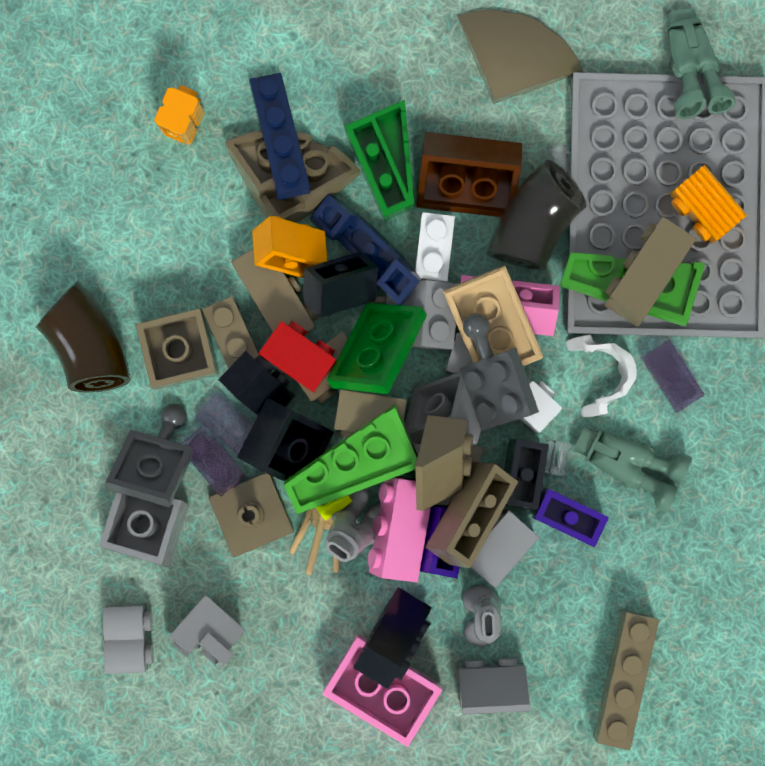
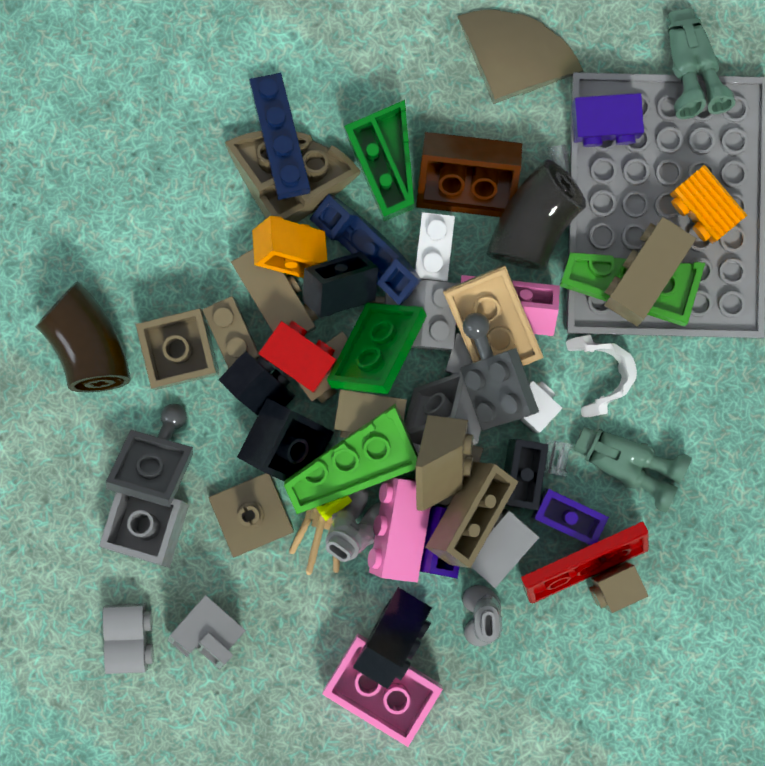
light orange brick [154,85,205,145] -> none
clear purple plate [181,425,246,497] -> none
tile [195,393,253,455] -> none
light grey slope [458,657,531,715] -> none
dark tan brick [593,609,659,751] -> none
clear purple plate [641,340,705,413] -> none
none -> red tile [521,521,649,604]
none -> dark purple brick [572,93,644,147]
none -> dark tan brick [589,562,648,613]

